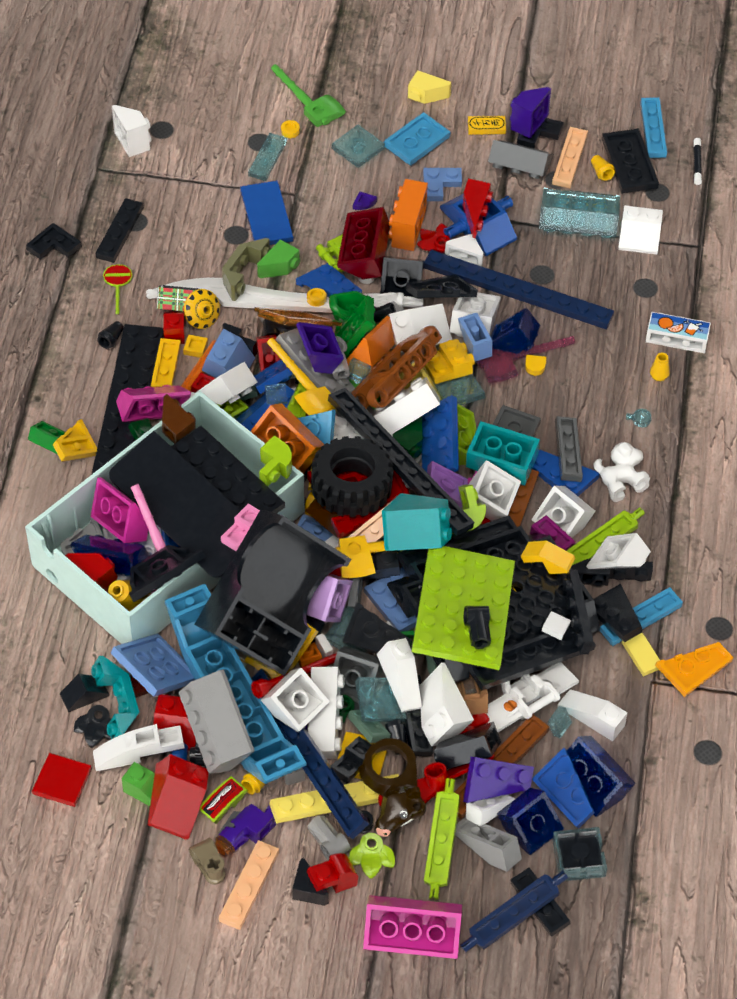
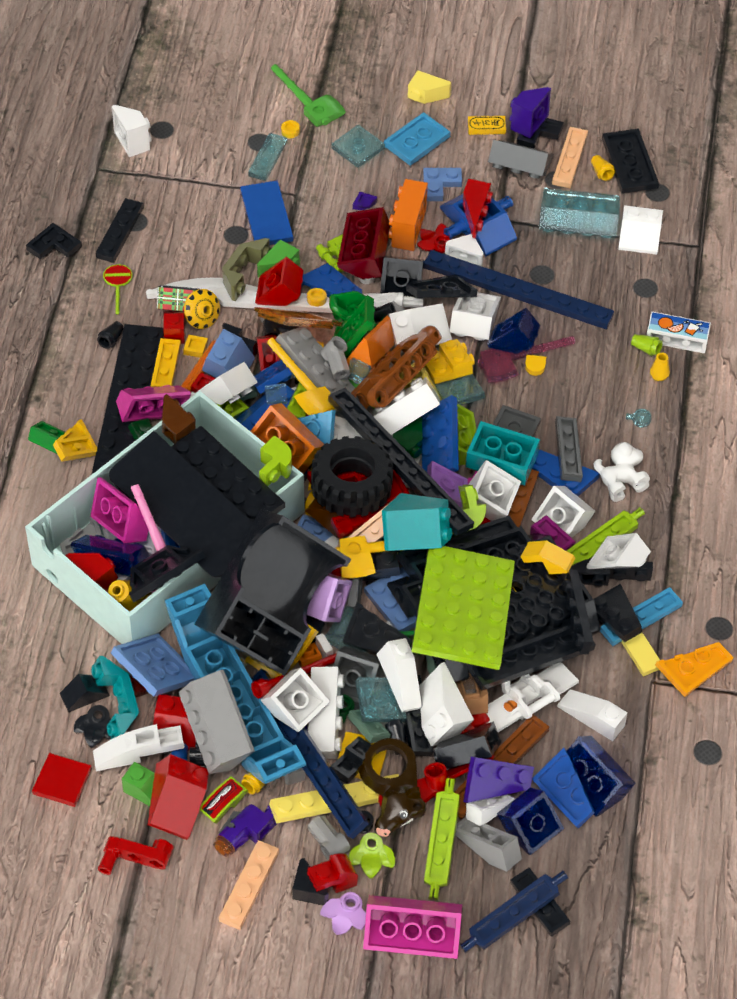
dark tan piece [189,838,226,884] -> none
bright pink slope [221,504,260,551] -> none
dark purple slope [296,322,344,374] -> none
medium blue slope [458,313,492,361] -> none
black piece [463,606,491,649] -> none
white tile [541,611,571,640] -> none
clear light blue tile [548,706,572,738] -> none
piece [552,827,607,881] -> none
dark azure plate [640,98,667,158] -> none
bar [693,138,702,185] -> none
none -> red beam [98,836,174,875]
none -> red slope [255,256,304,306]
none -> lavender plate [320,892,366,935]
none -> lime cone [631,334,663,356]

